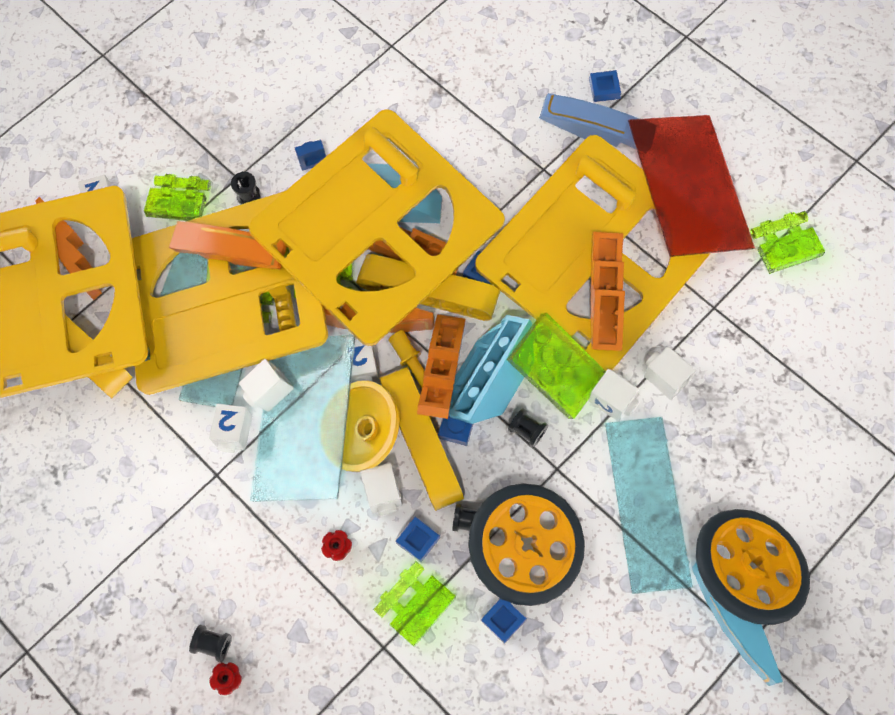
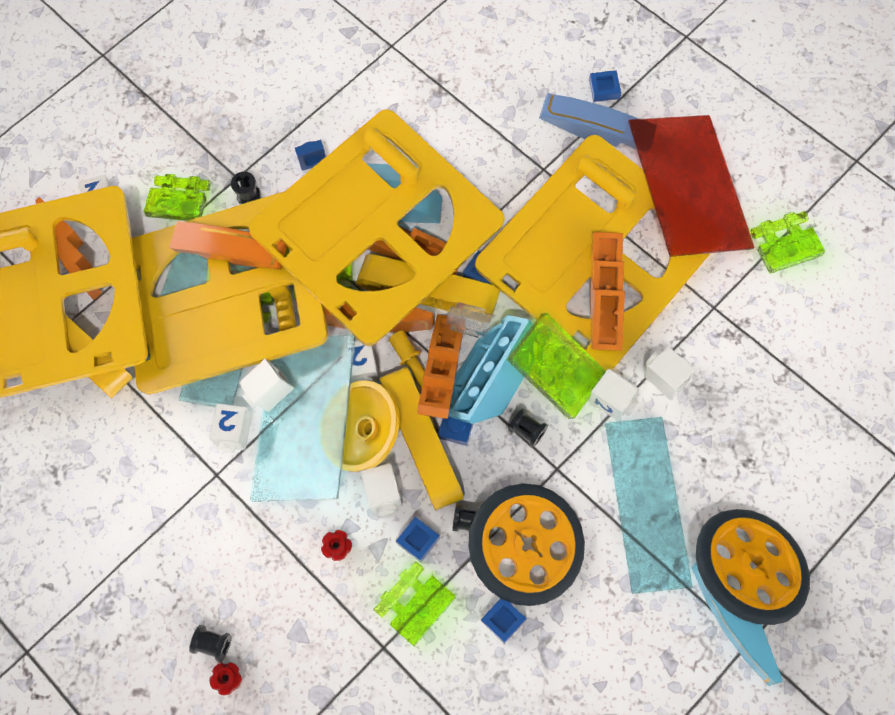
none -> clear brick [447,302,492,338]

